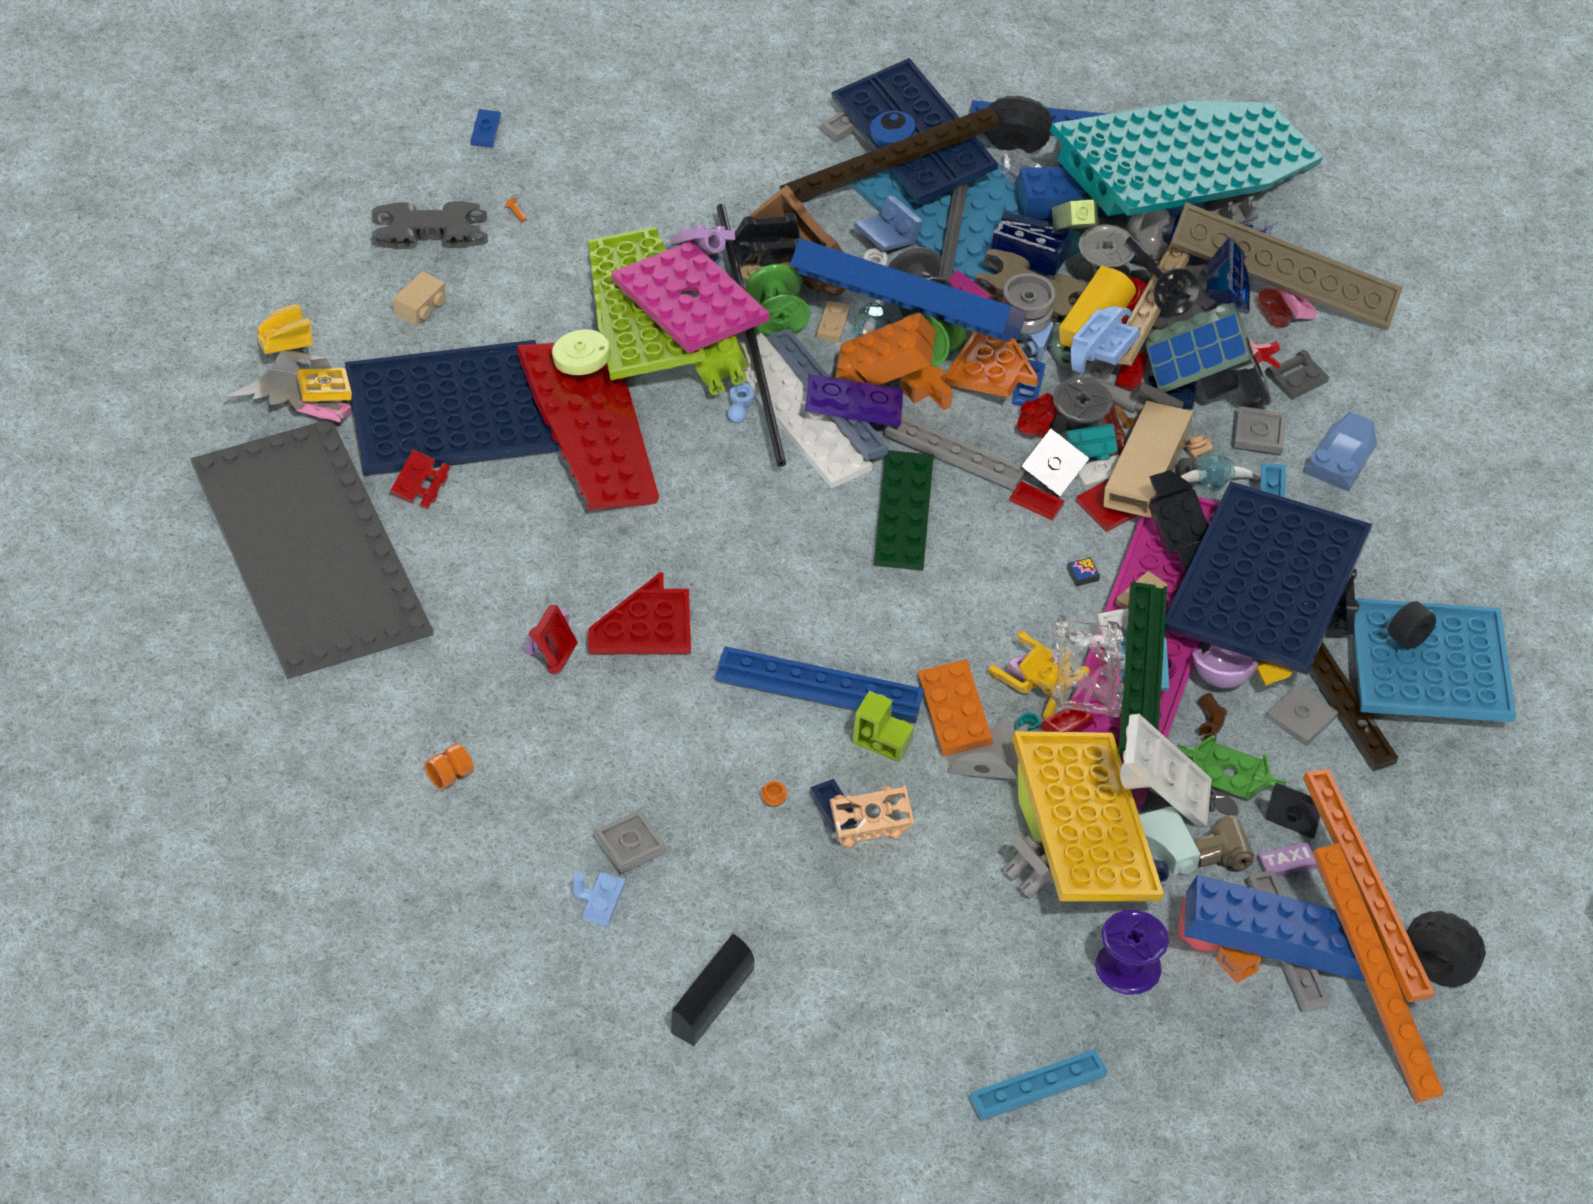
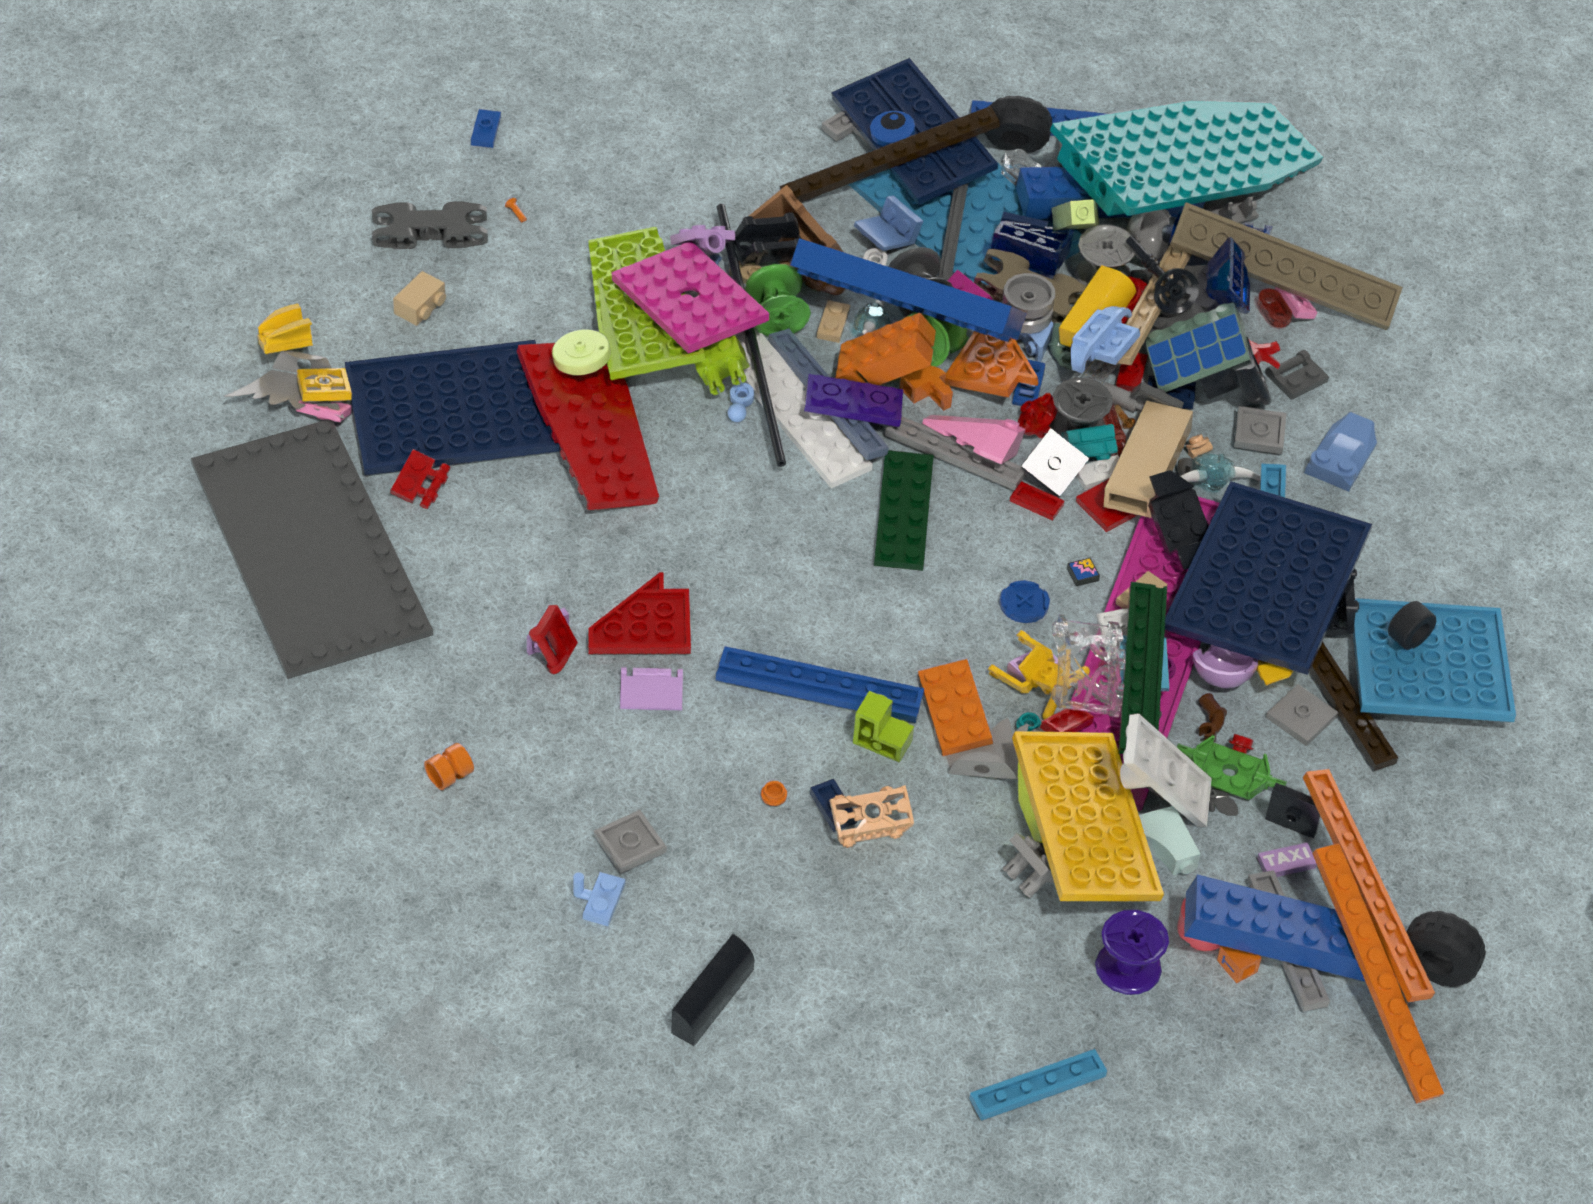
dark blue hinge [1153,859,1169,882] -> none
dark tan piece [1193,815,1254,870] -> none
none -> lavender piece [620,667,683,711]
none -> bright pink wedge [922,415,1025,464]
none -> blue tile [1000,580,1050,623]
none -> red plate [1229,734,1254,754]

